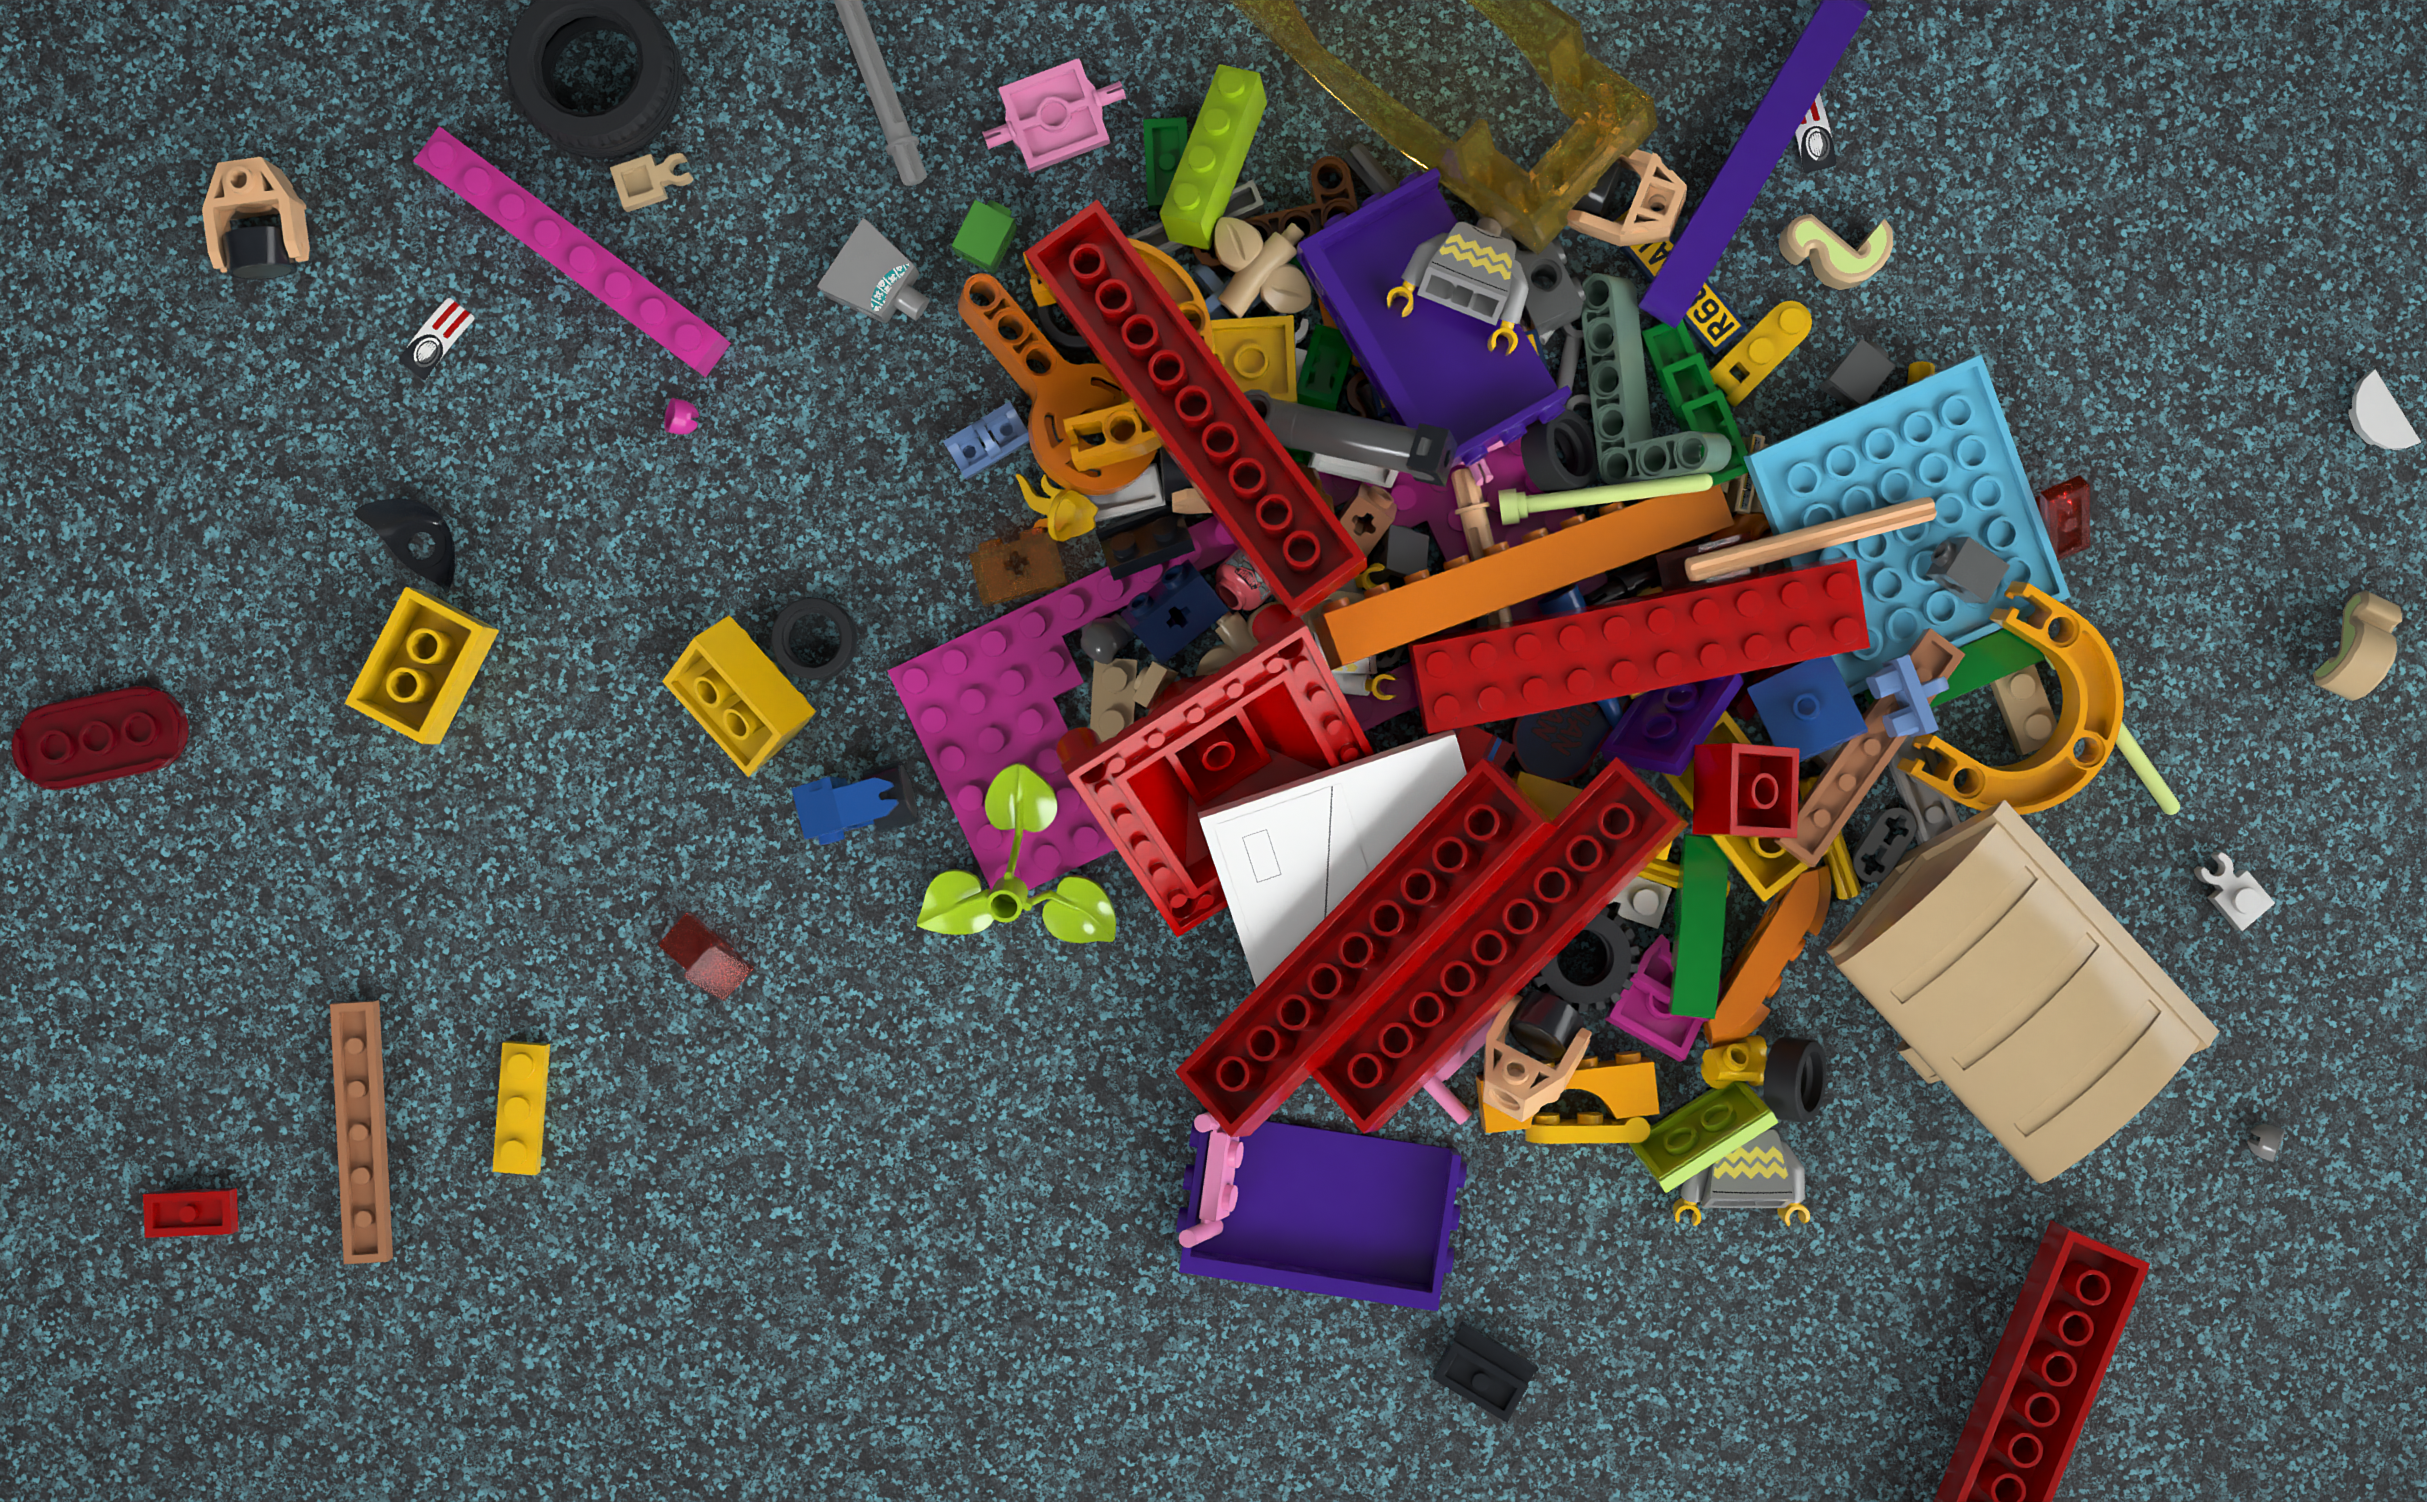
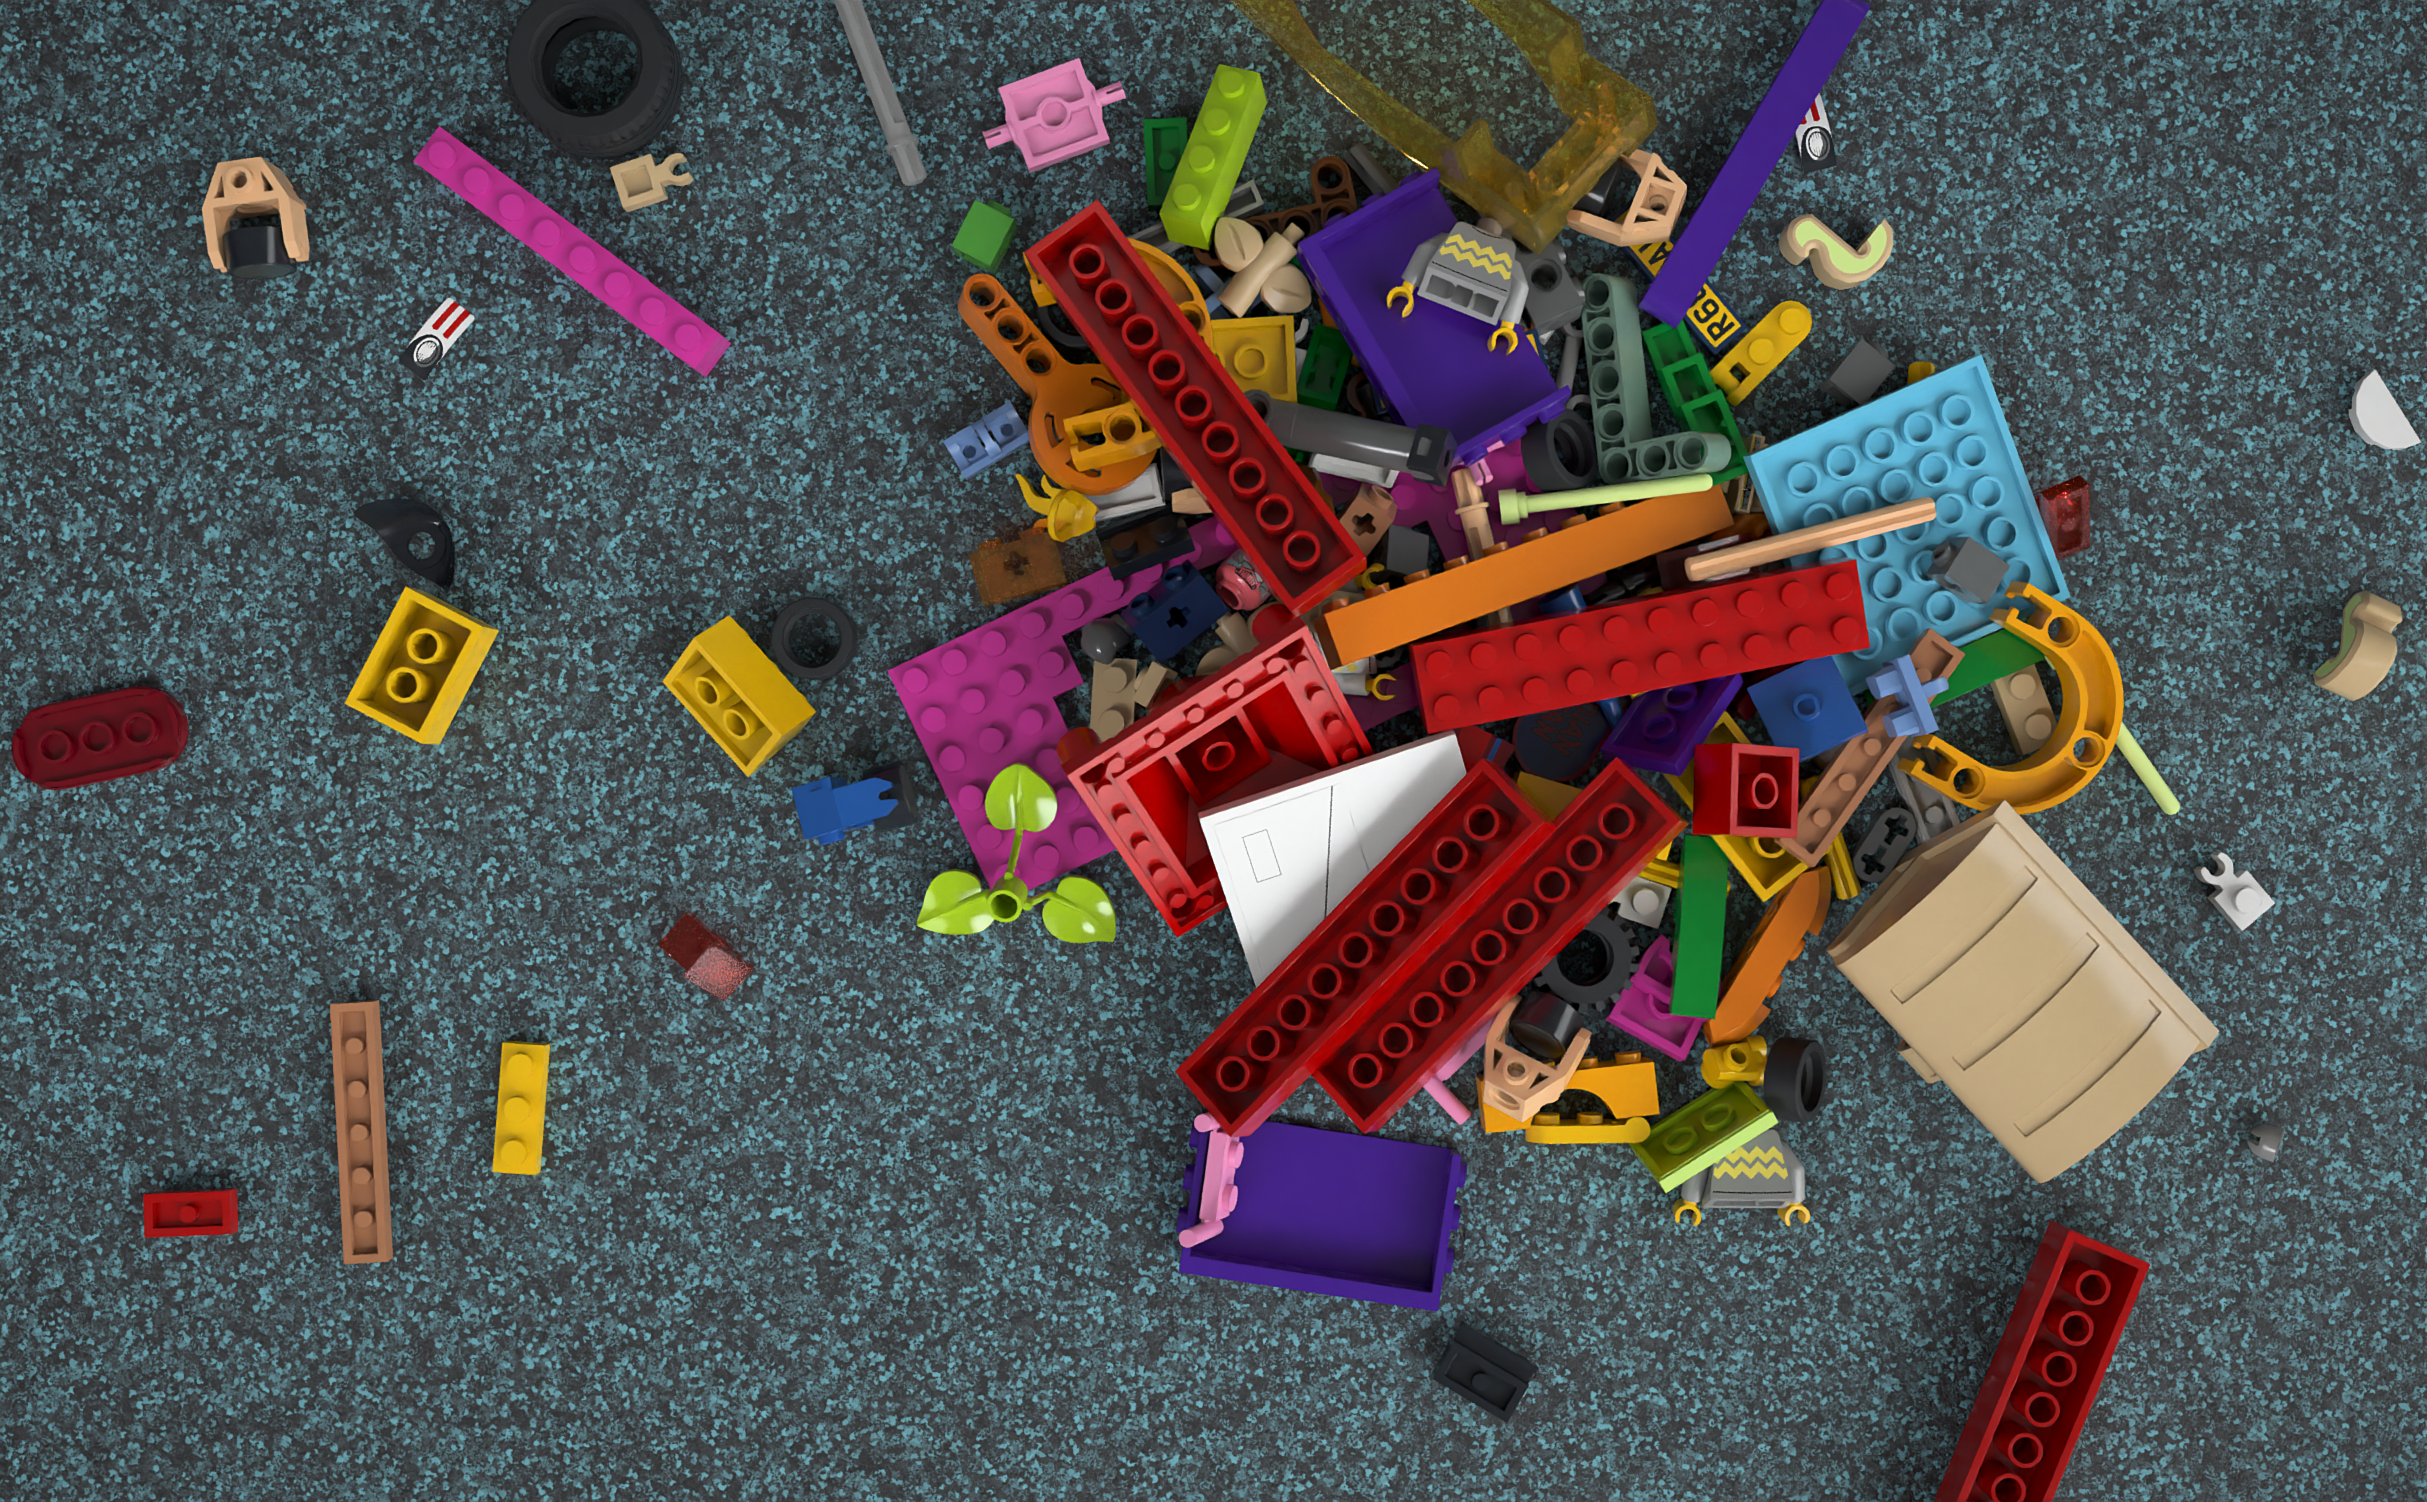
dark pink hinge [664,398,699,435] -> none
light grey torso [817,218,930,323] -> none

